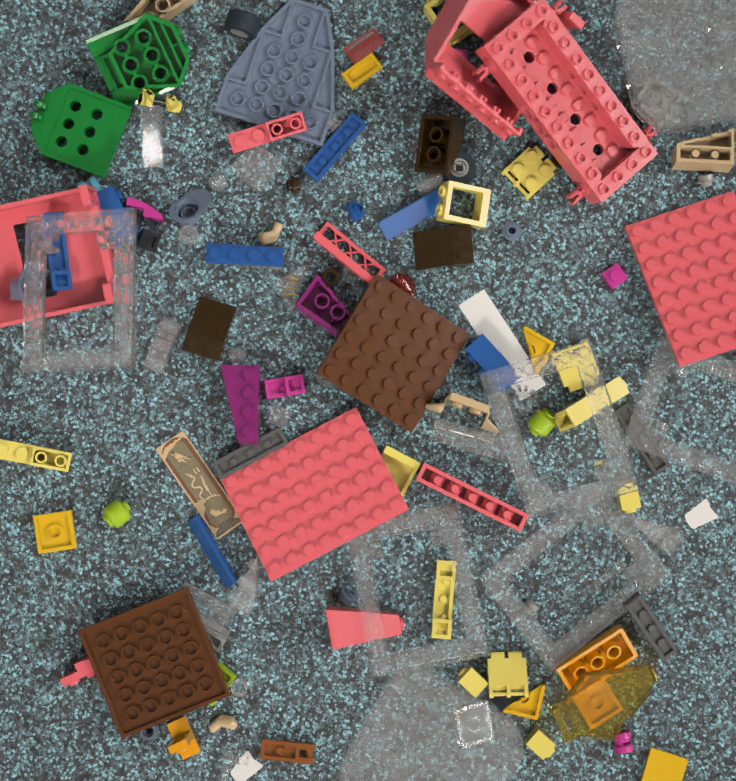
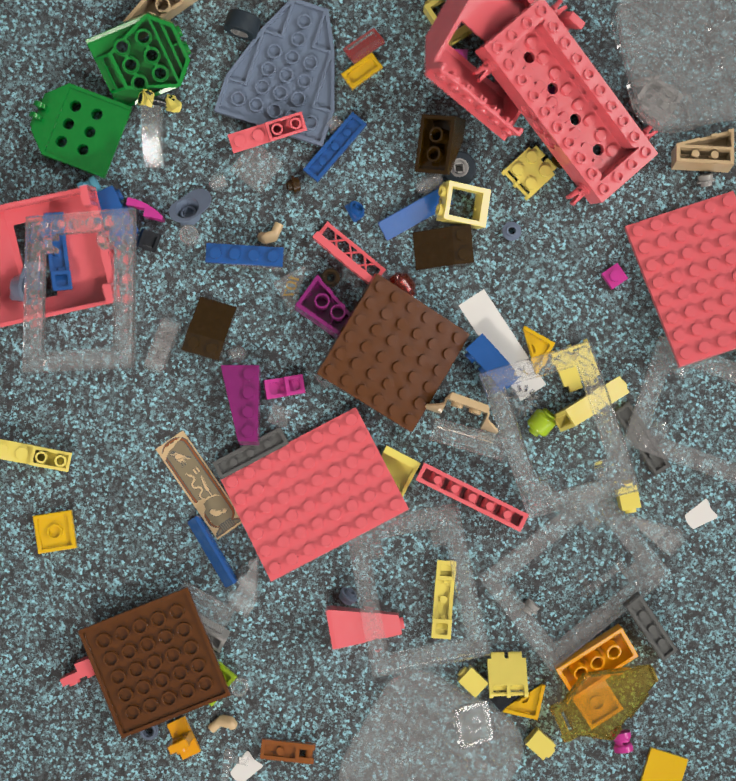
lime head [102,500,131,528] -> none

